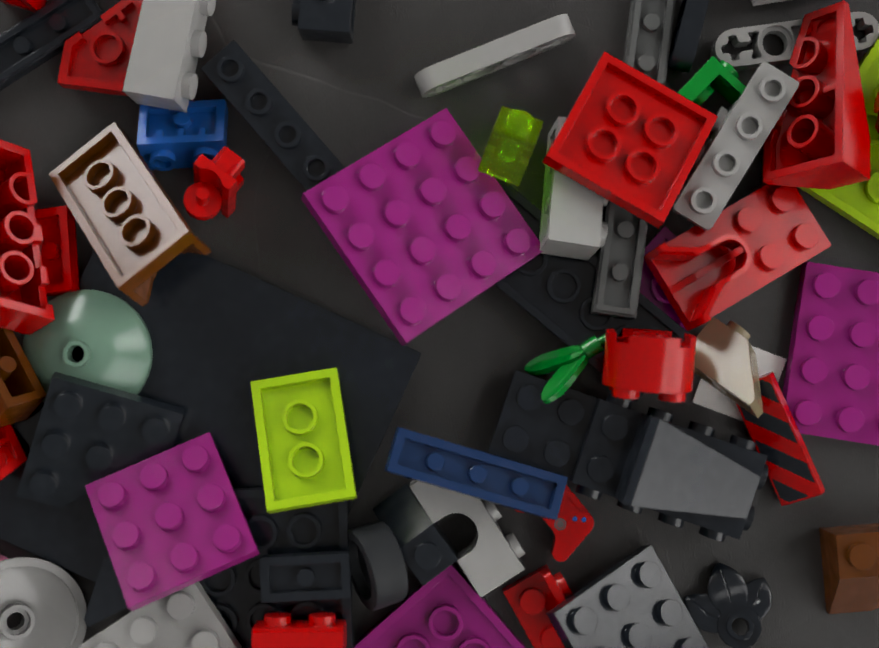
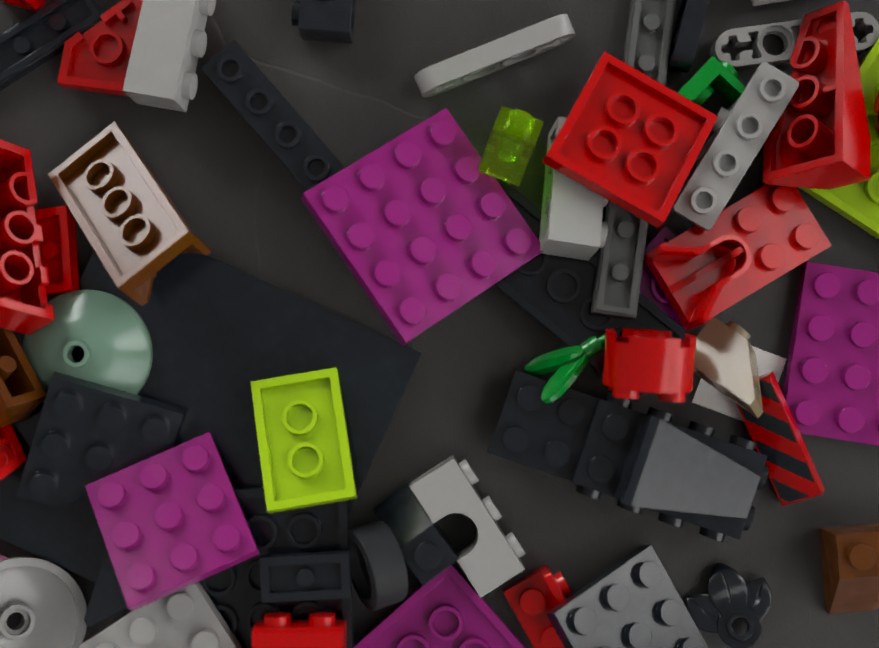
blue bracket [136,99,228,171] -> none
red hips [183,146,245,220] -> none
dark blue gear [384,427,568,521] -> none
red piece [514,484,594,562] -> none

